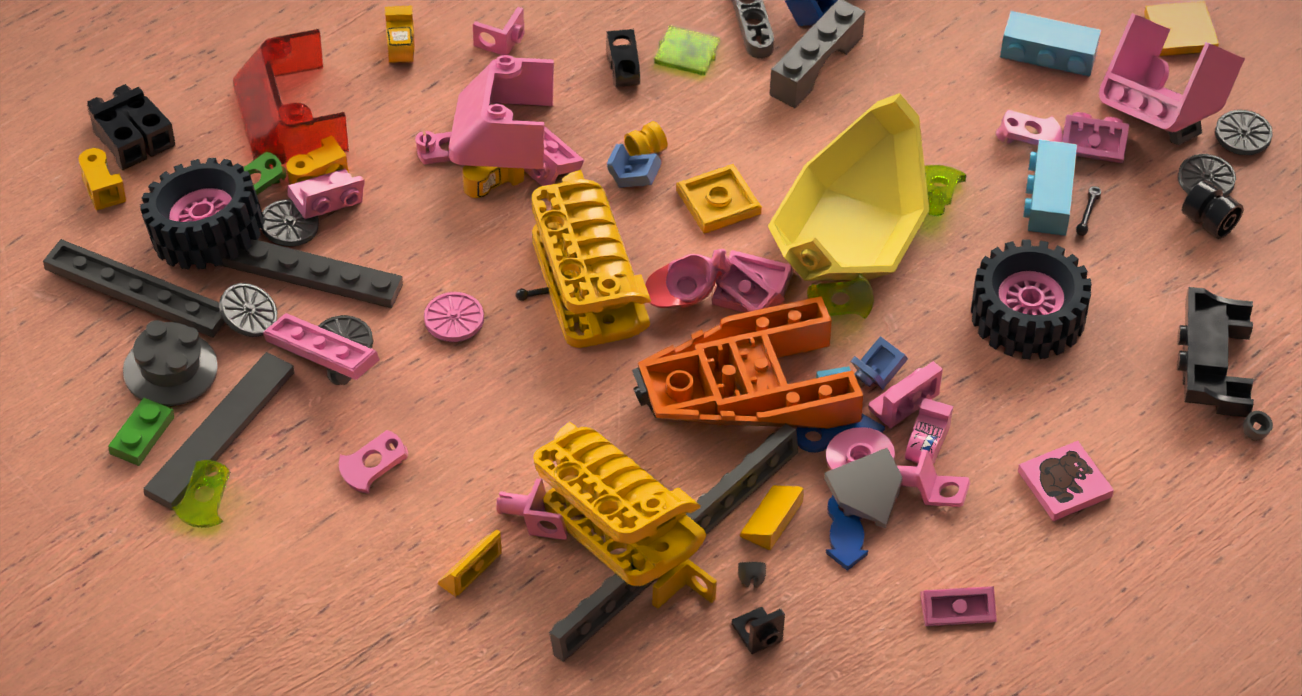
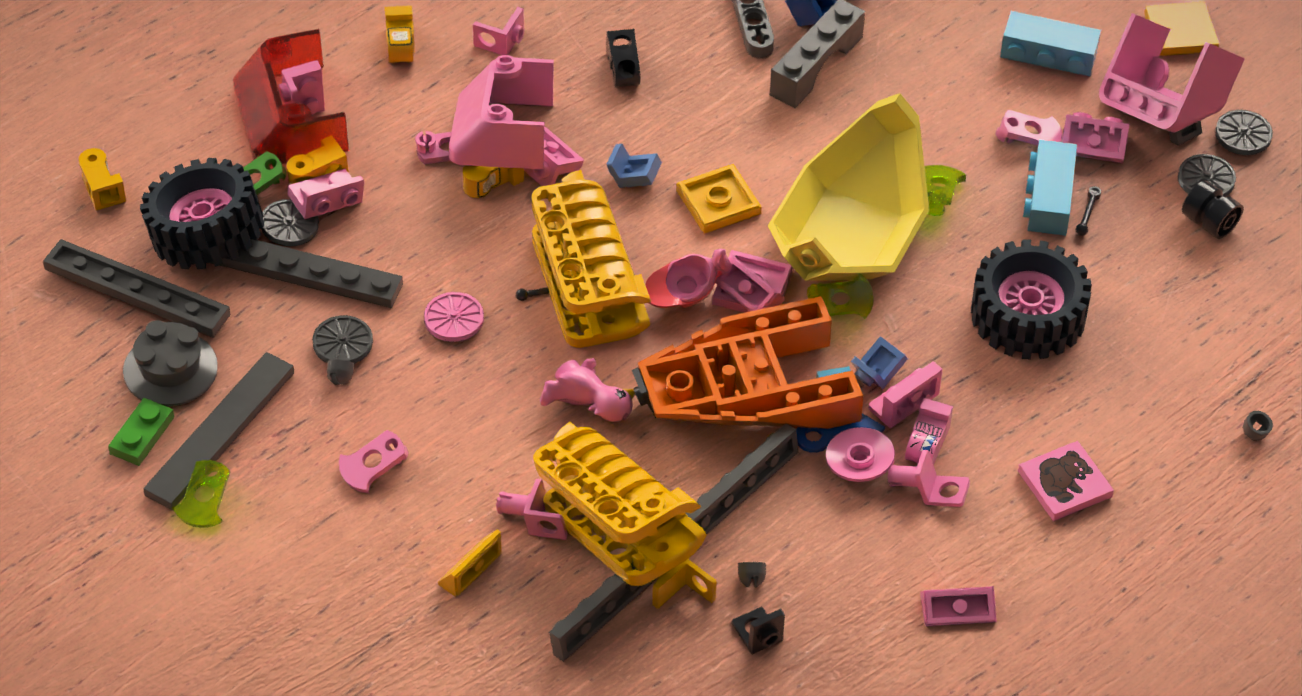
black hips [87,84,176,171] -> none
wheel [219,283,278,337] -> none
bright pink tile [263,313,379,380] -> none
yellow wheel [624,121,668,156] -> none
clear neon green piece [654,25,720,76] -> none
yellow slope [740,485,804,551] -> none
light grey slope [824,448,902,528] -> none
blue brick [826,495,868,571] -> none
black bracket [1177,287,1254,417] -> none
none -> bright pink bracket [278,60,325,133]
none -> bright pink animal [540,358,635,422]

